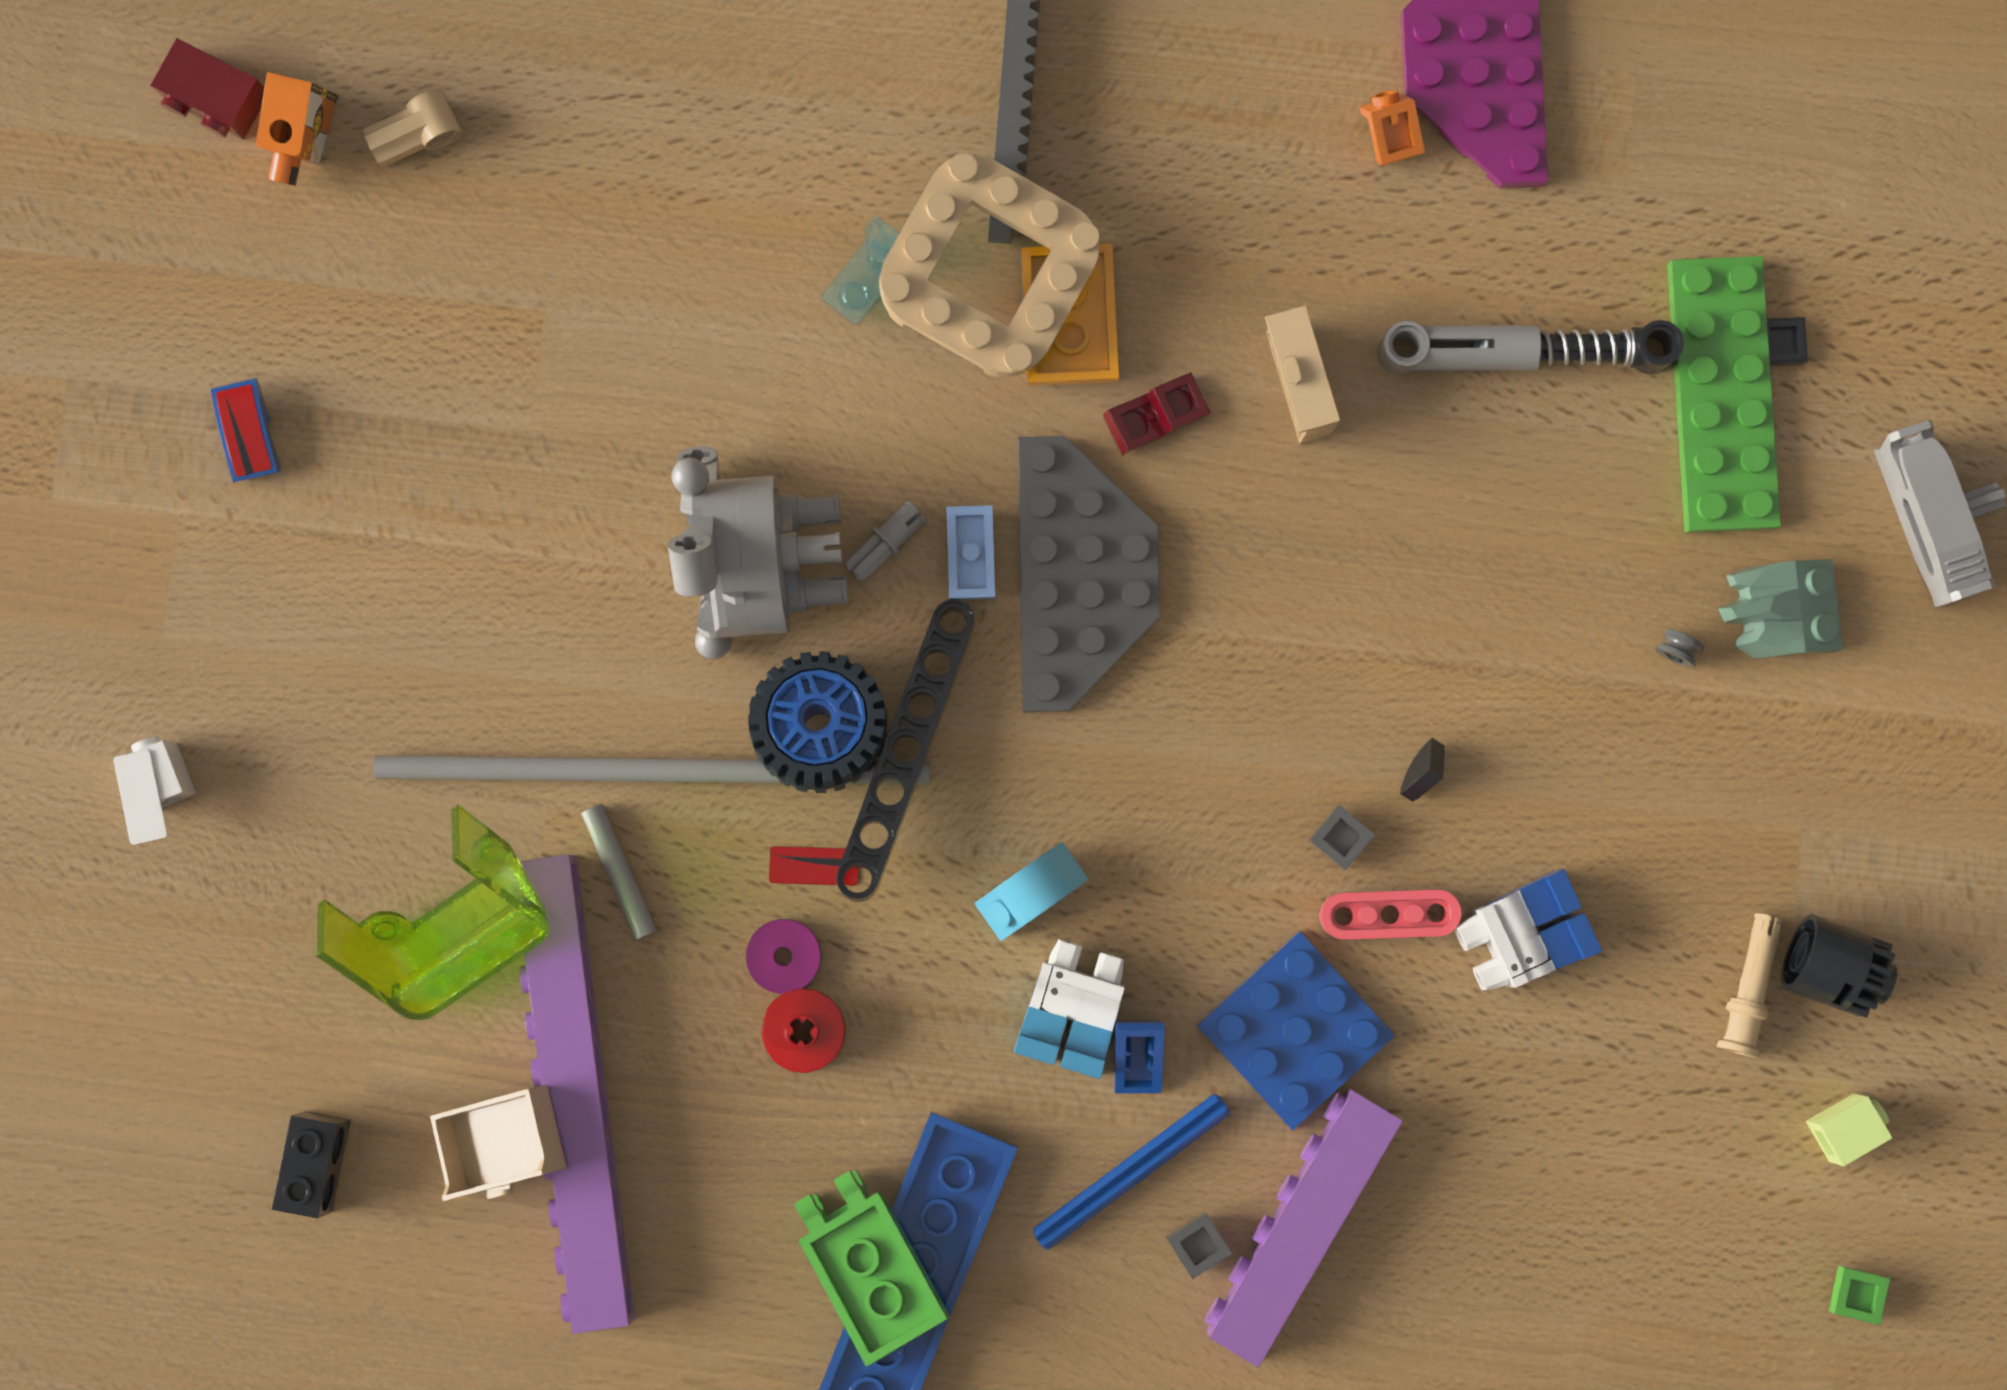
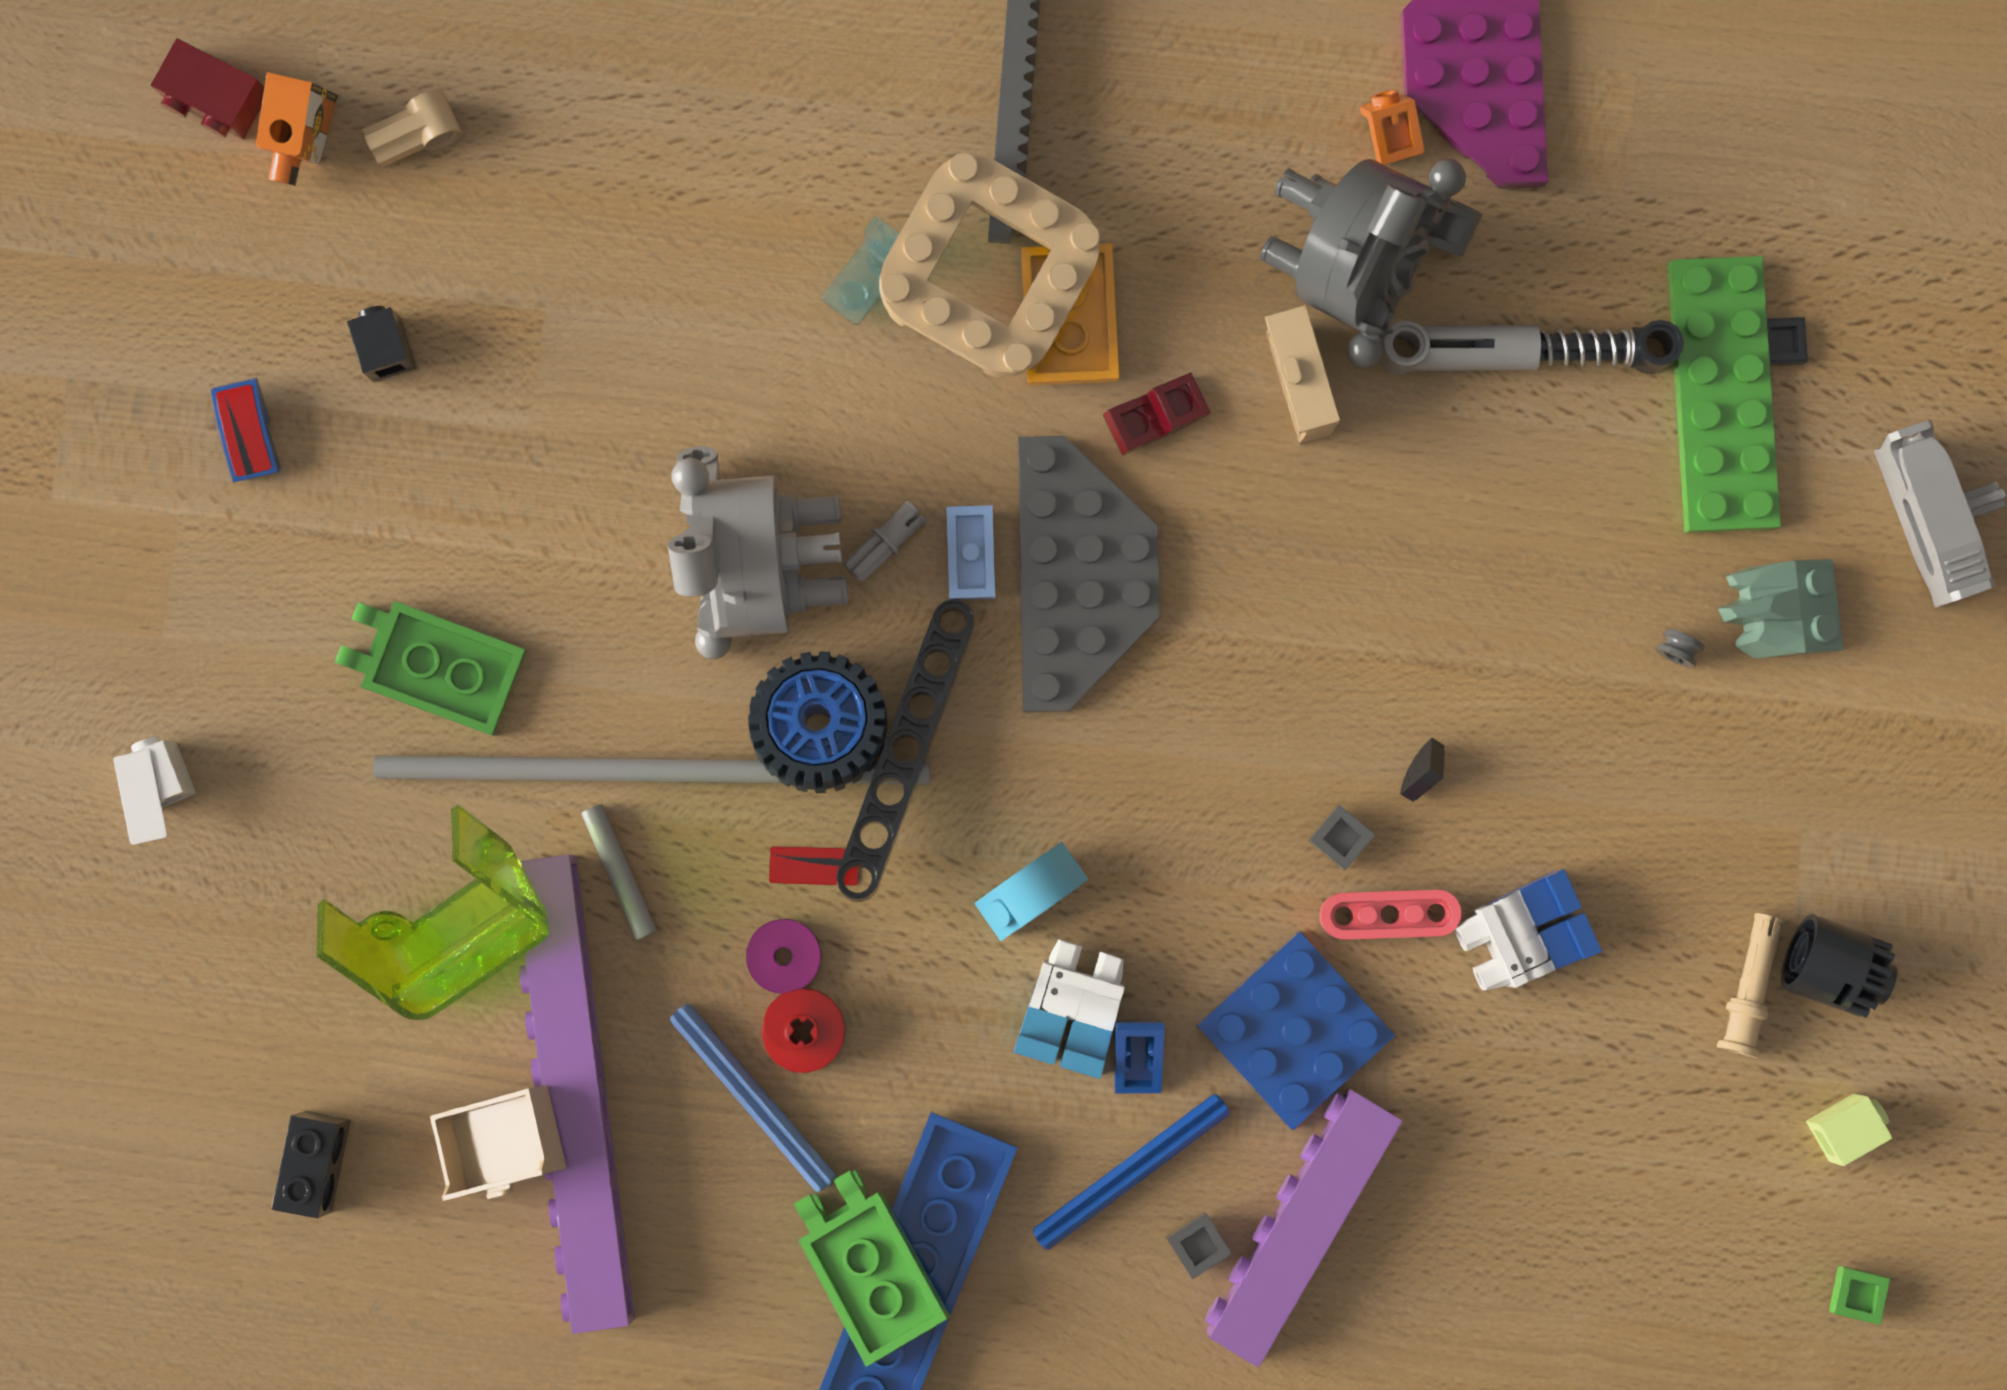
none -> bright green tile [335,601,527,736]
none -> black brick [347,305,417,382]
none -> medium blue axle [670,1004,836,1192]
none -> dark grey piece [1260,159,1483,369]

